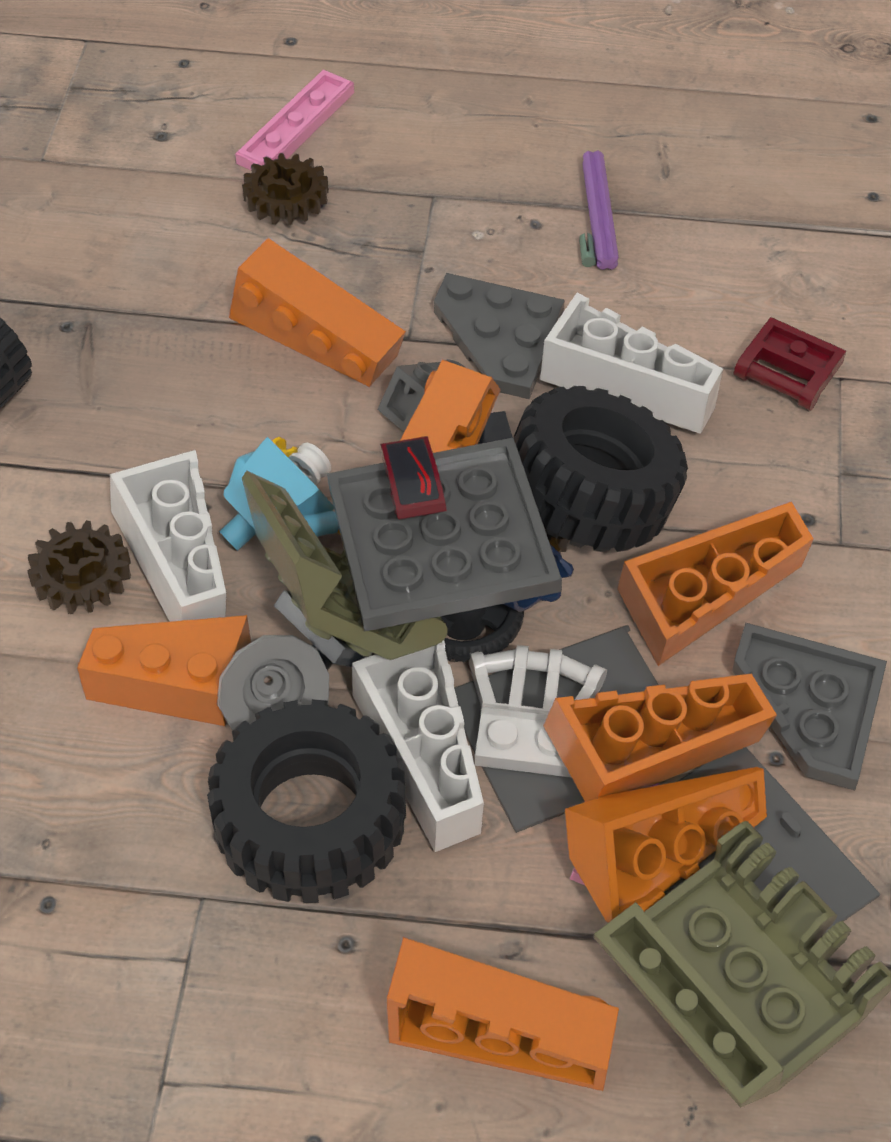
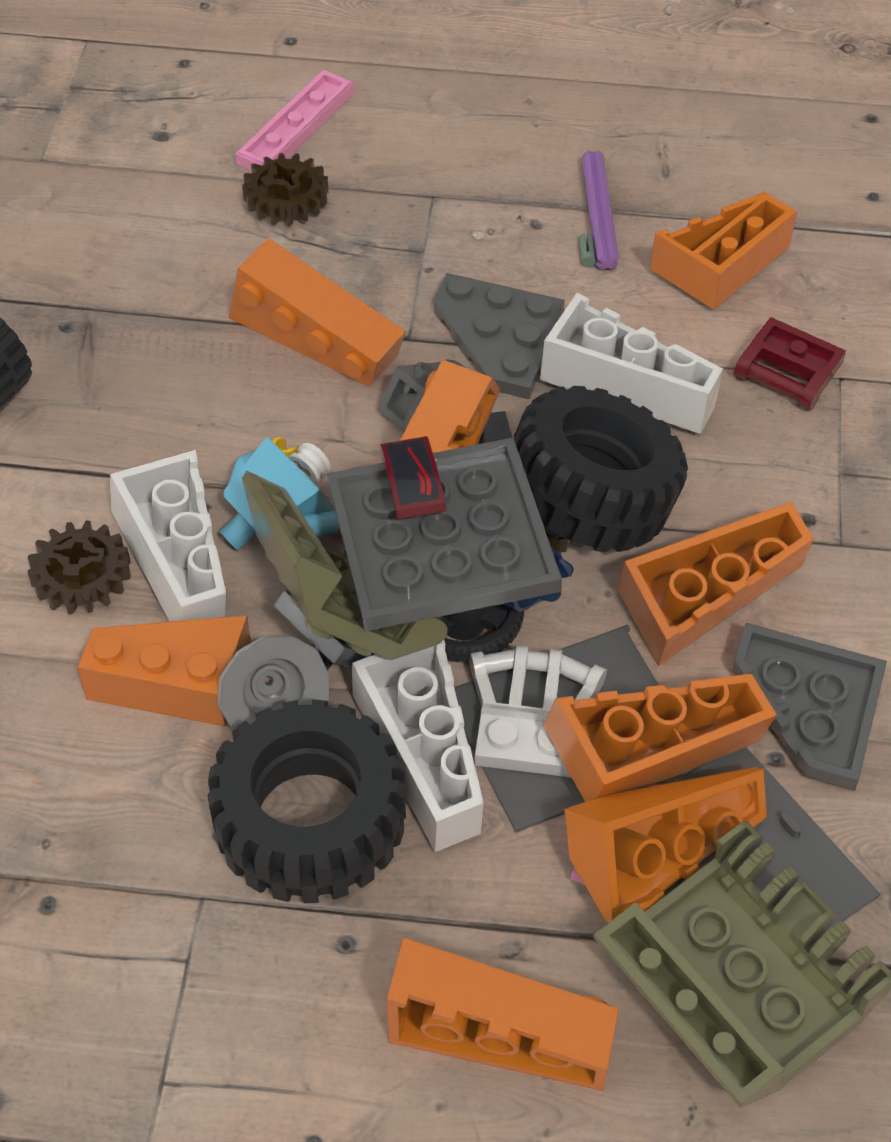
none -> orange wedge [650,192,797,310]

